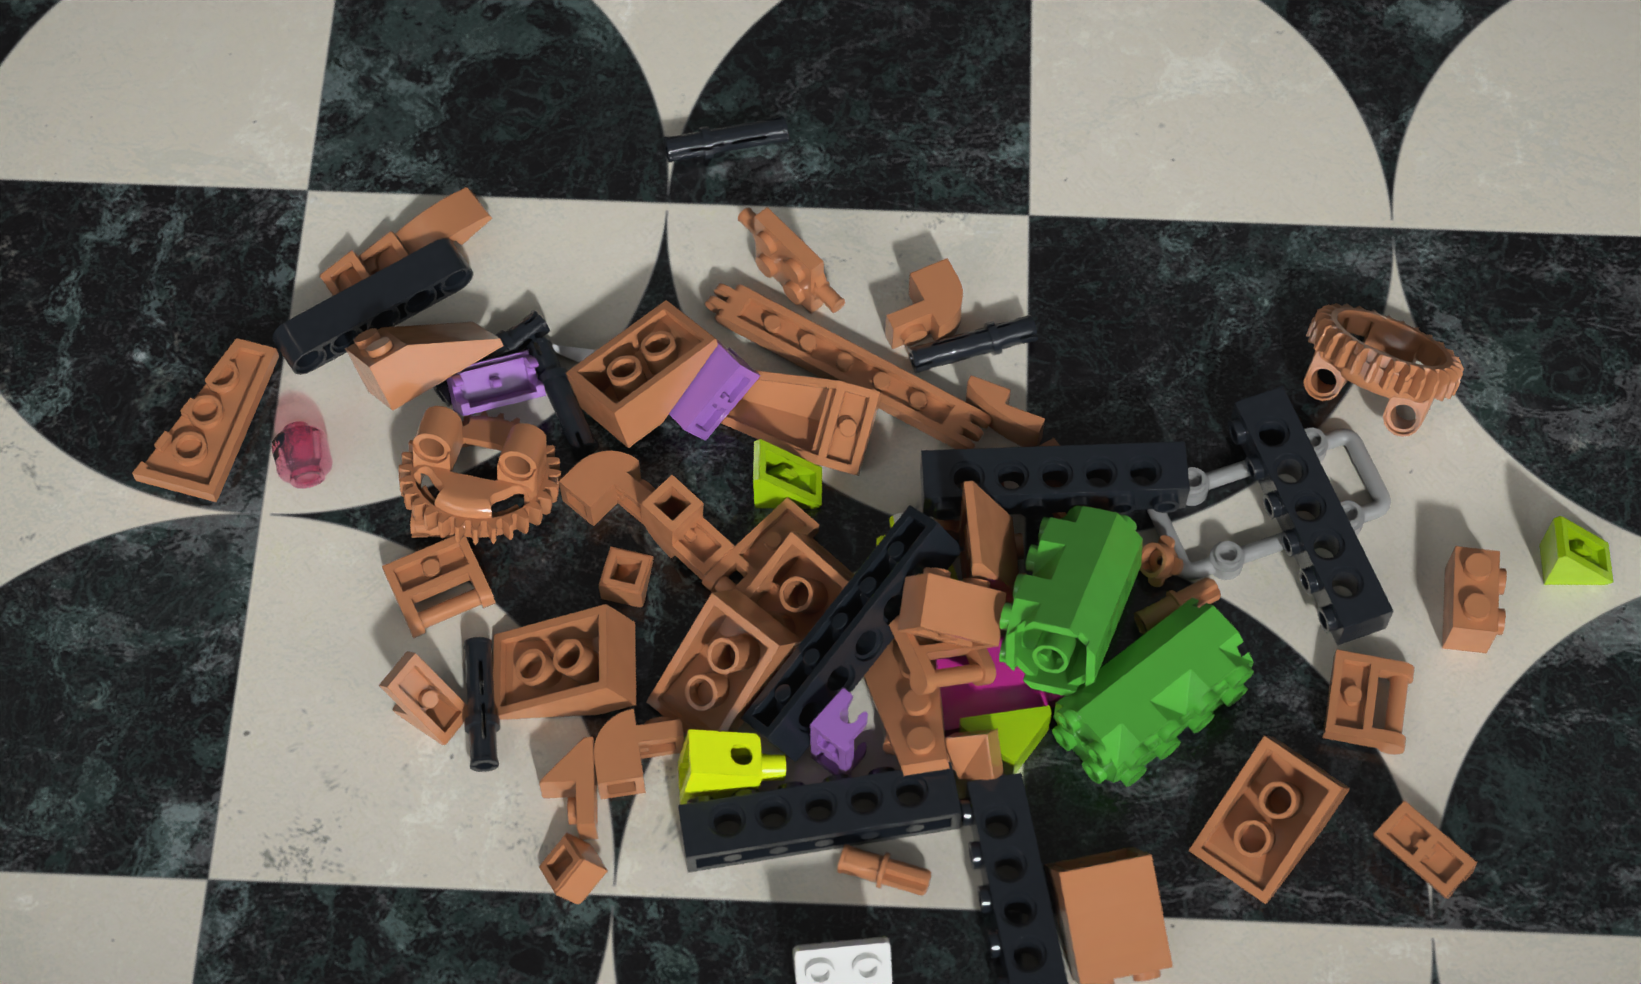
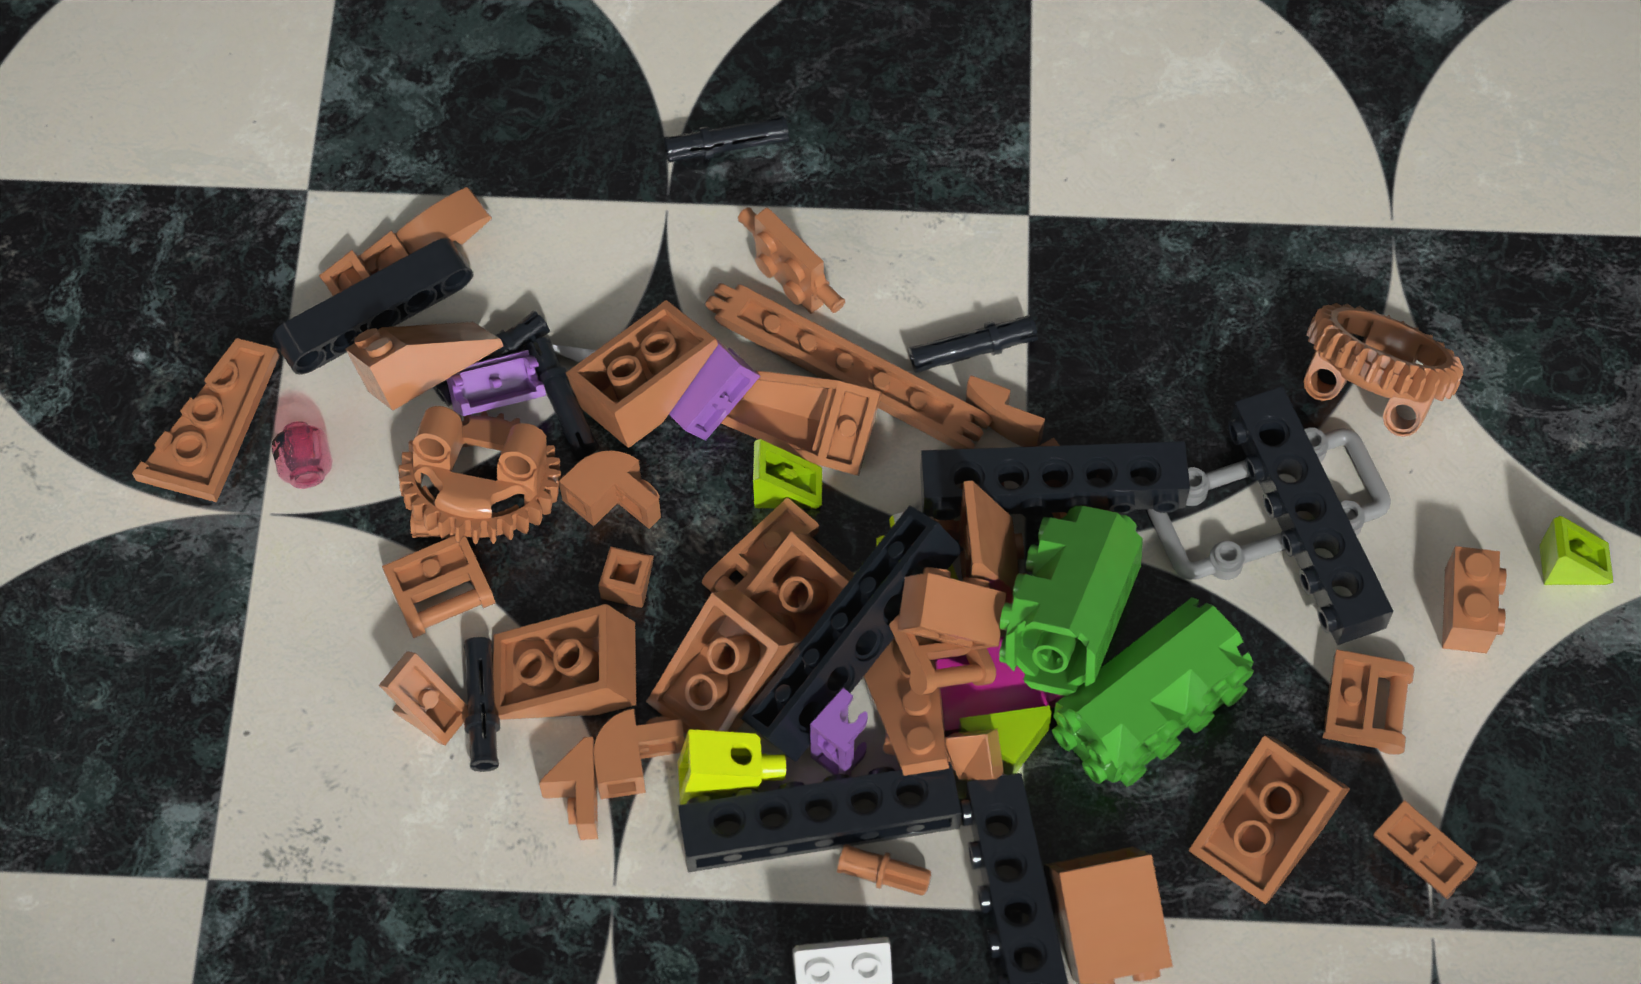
nougat slope [539,833,608,904] -> none
nougat brick [641,475,734,580] -> none
nougat brick [885,258,963,350] -> none
nougat axle [1134,578,1221,635] -> none
nougat plate [1140,535,1184,587] -> none

